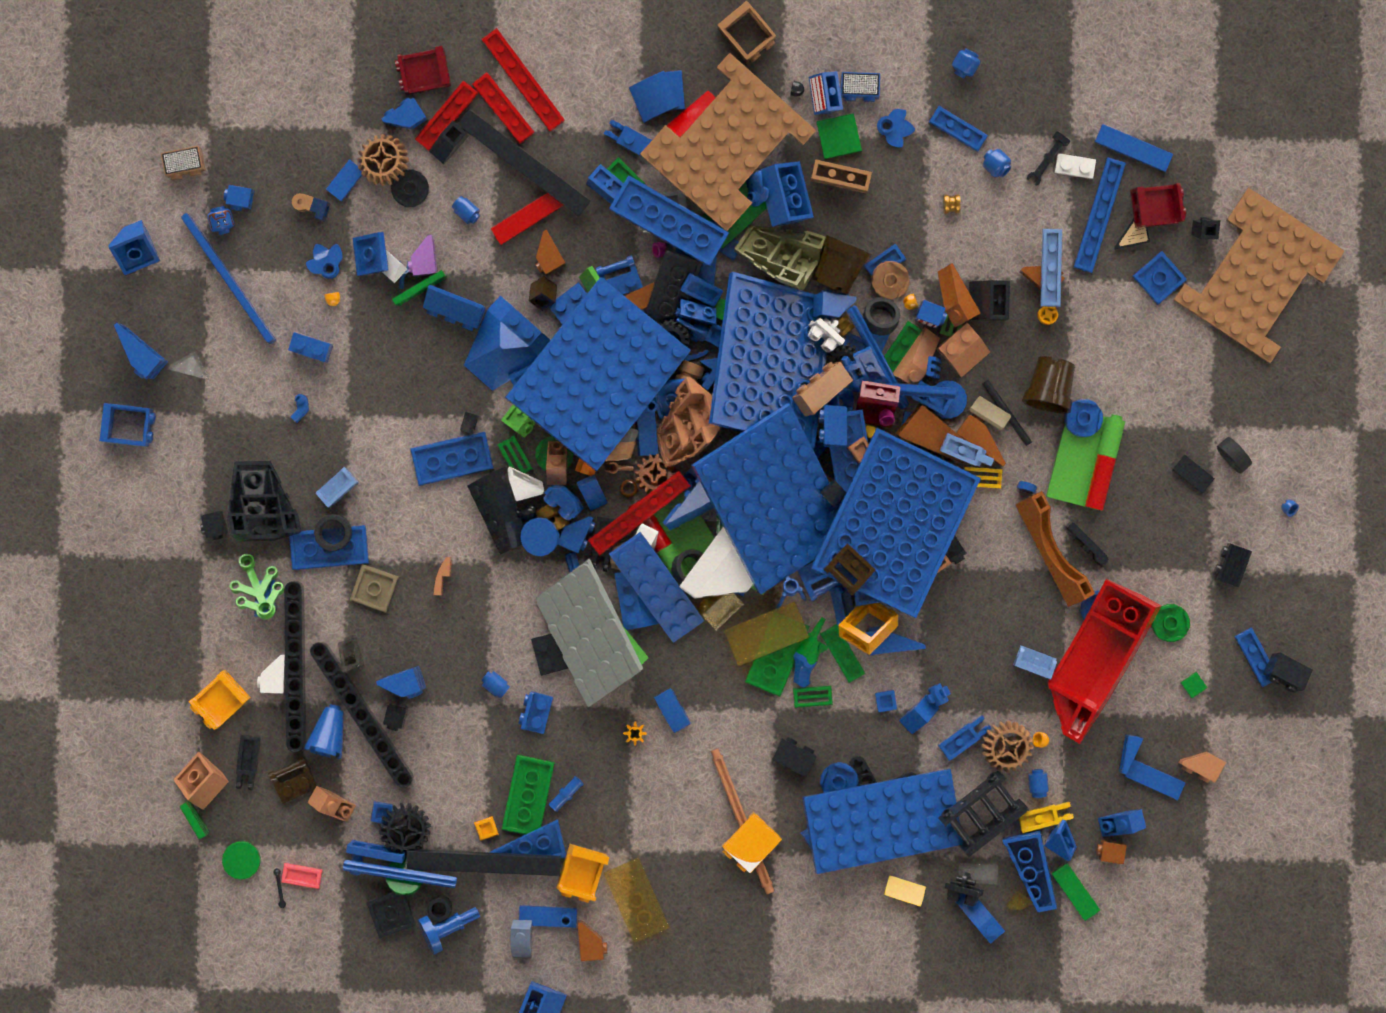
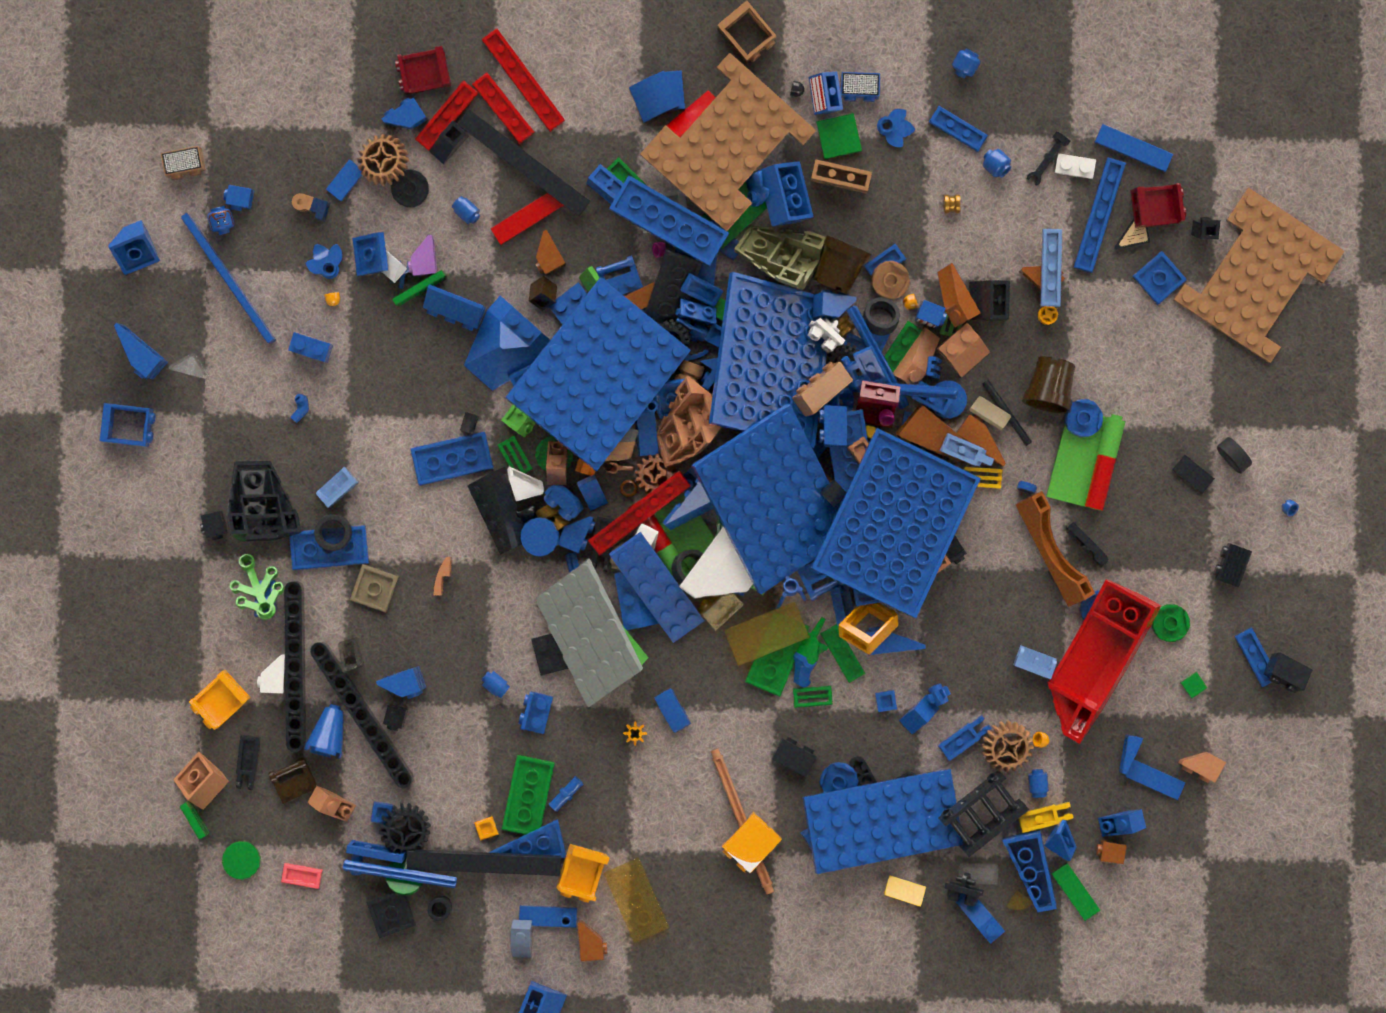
black hinge [273,868,286,908] -> none
blue piece [417,907,480,955] -> none
blue hinge [604,120,652,157] -> none
dark brown plate [823,543,876,596] -> none

